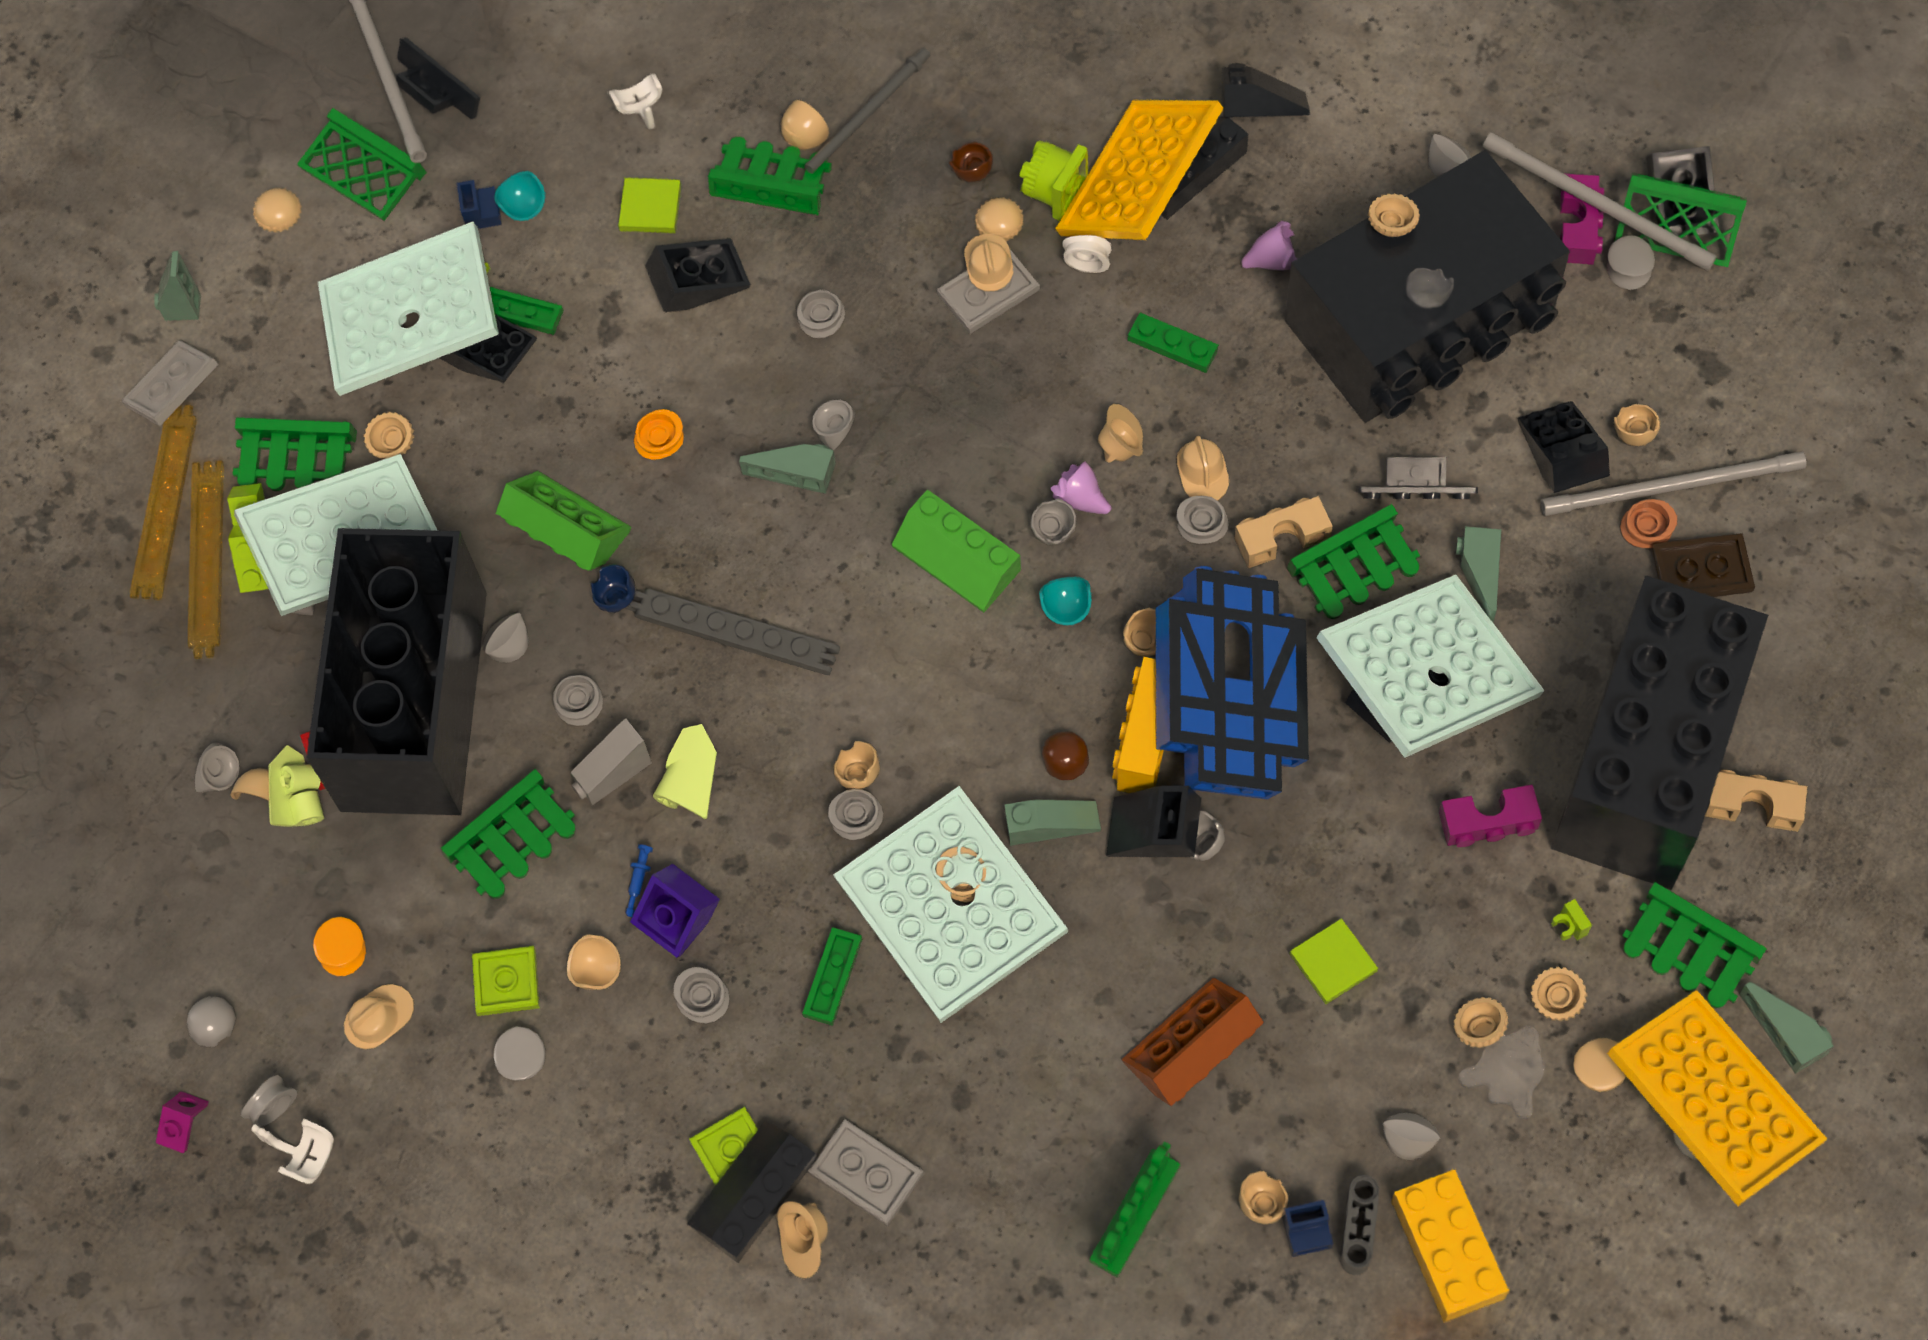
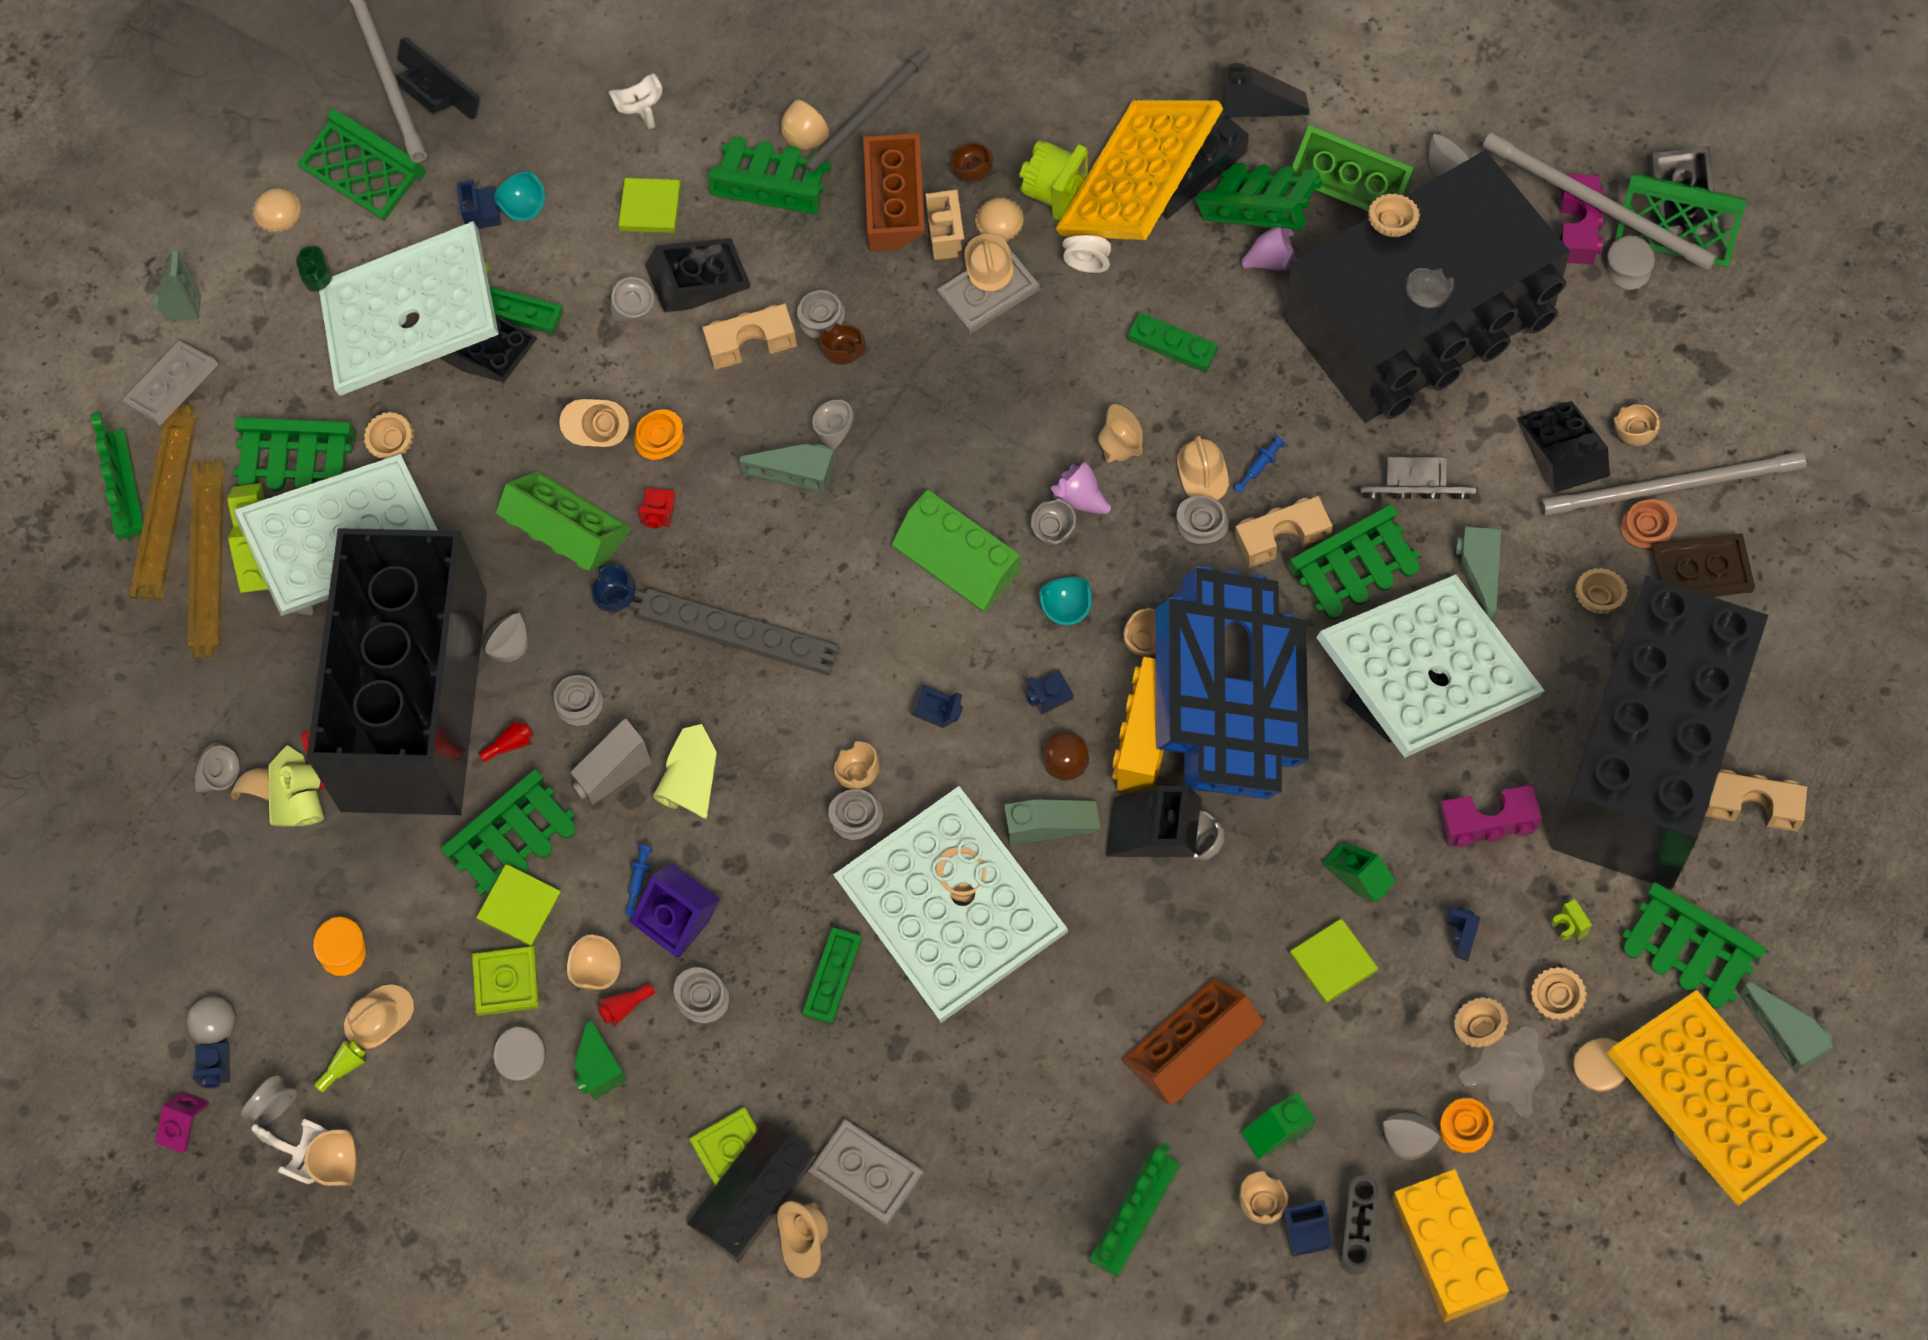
none -> green fence [90,411,147,541]
none -> dark blue bracket [191,1042,230,1088]
none -> dark green plate [296,246,332,292]
none -> tan helmet [304,1130,357,1186]
none -> lime cone [314,1040,367,1093]
none -> lime tile [476,864,561,946]
none -> red cone [478,719,534,763]
none -> tan piece [559,399,629,447]
none -> green slope [574,1020,627,1101]
none -> red cone [598,983,655,1027]
none -> light grey piece [610,277,654,321]
none -> red bracket [638,488,676,529]
none -> tan arch [702,304,797,370]
none -> reddish brown hair [819,323,865,365]
none -> dark orange slope [863,133,925,252]
none -> dark blue bracket [911,685,963,728]
none -> tan window [926,190,964,260]
none -> dark blue bracket [1025,670,1074,715]
none -> green fence [1196,162,1323,230]
none -> blue piece [1235,435,1286,492]
none -> green slope [1241,1093,1315,1160]
none -> bright green slope [1292,124,1415,212]
none -> green slope [1321,841,1396,903]
none -> light orange piece [1440,1098,1494,1153]
none -> dark blue bracket [1446,908,1481,961]
none -> tan hat [1575,568,1628,614]

